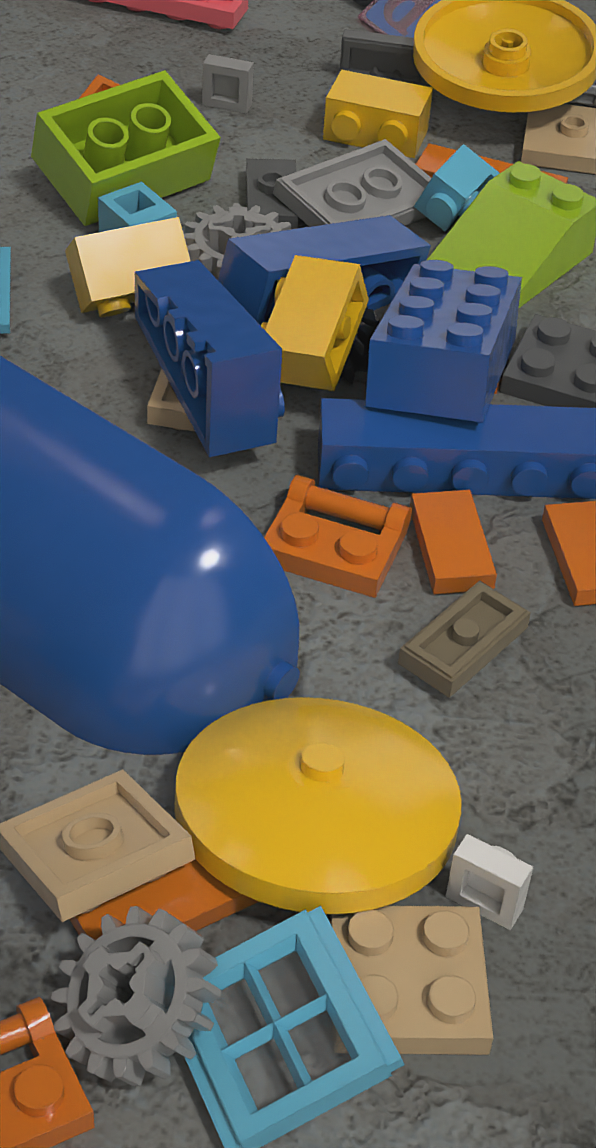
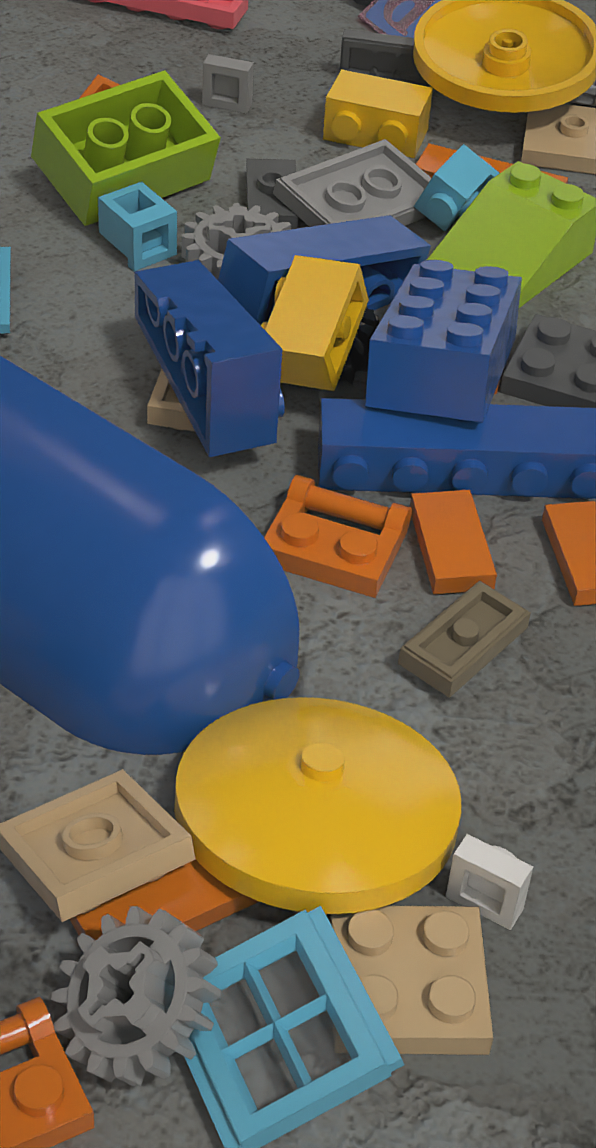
yellow brick [65,217,190,317] -> none

